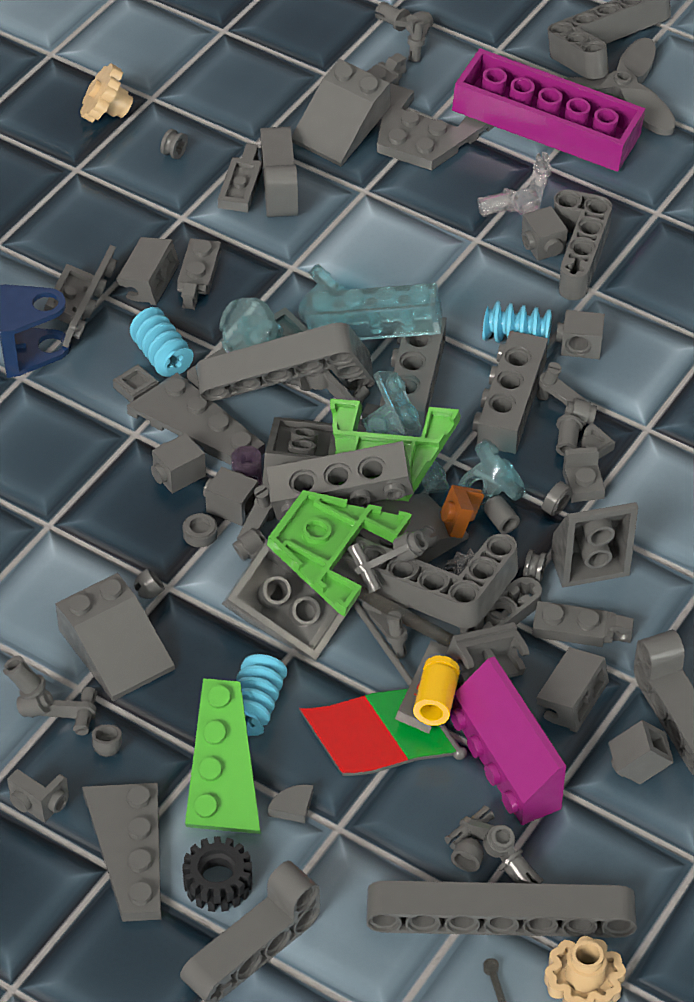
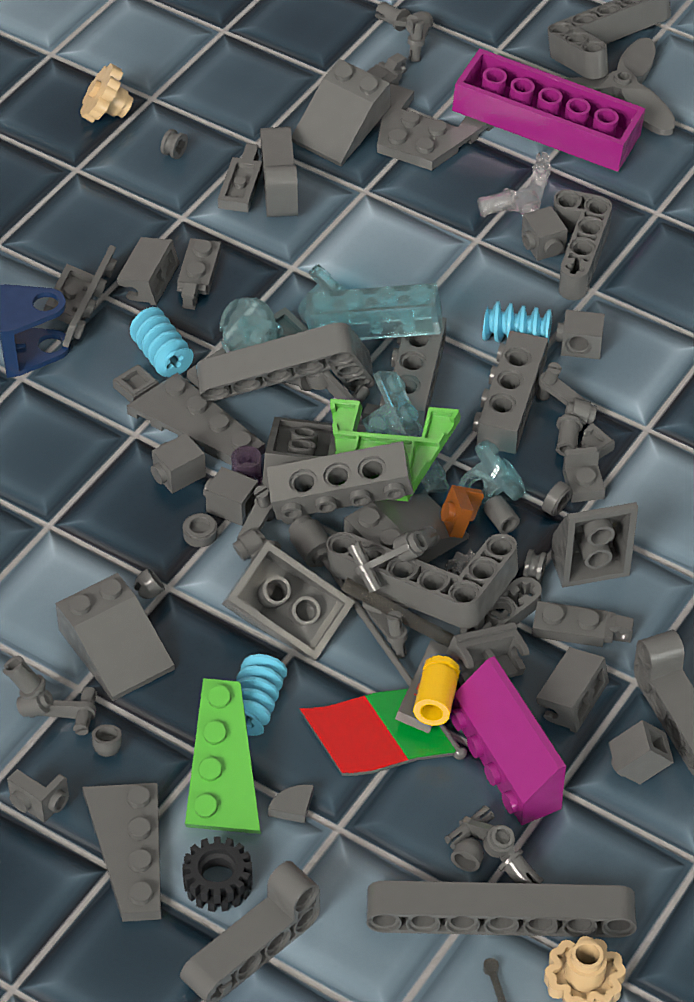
bright green wing [267,490,412,617] -> none

